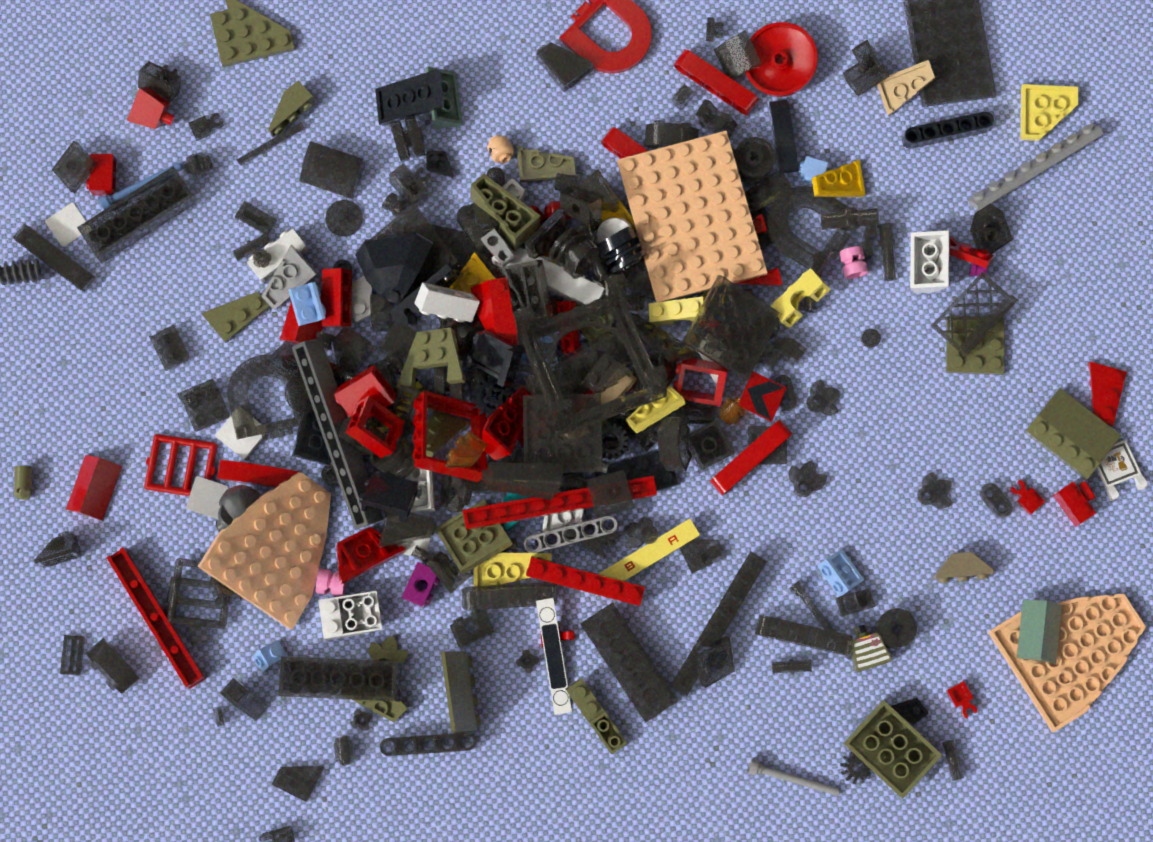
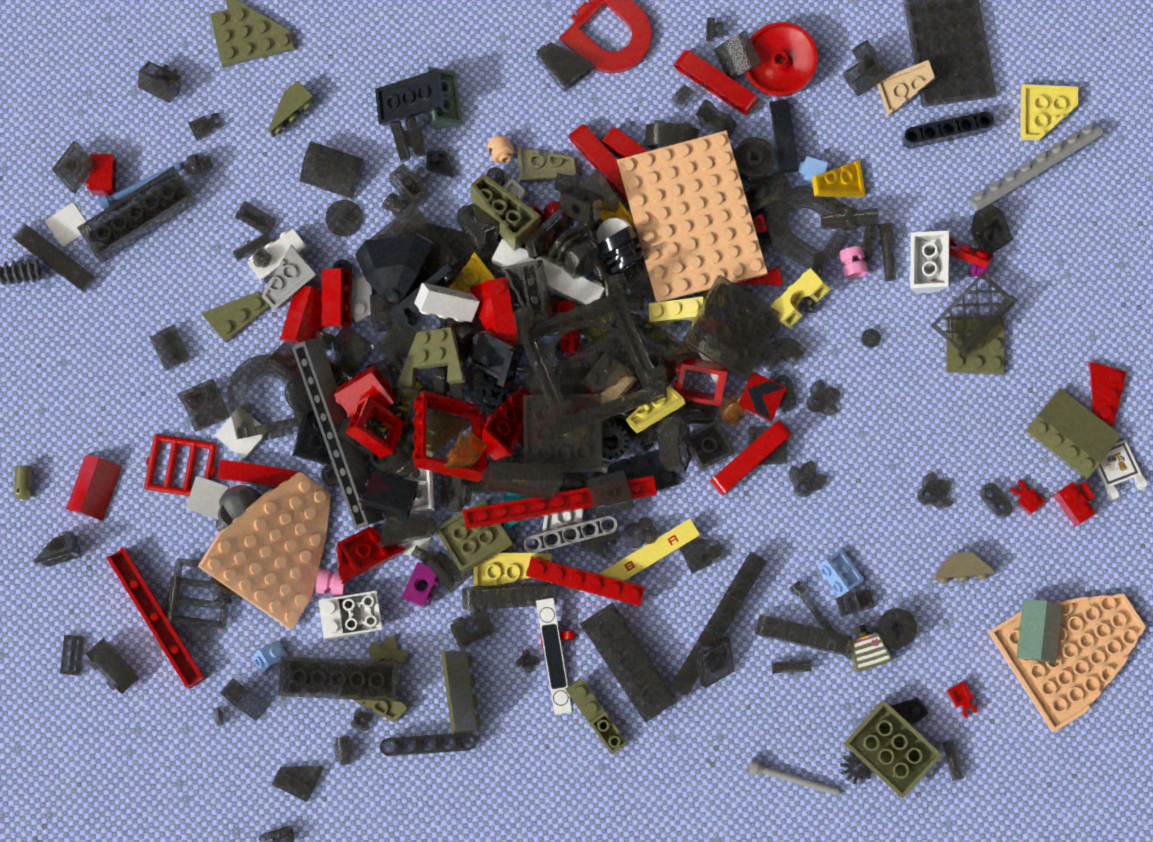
torso [127,86,176,129] -> none
clear smoke bar [236,122,305,166] -> none
light blue bracket [288,282,326,326] -> none
light grey leg [481,229,515,267] -> none
none -> red beam [568,123,628,203]

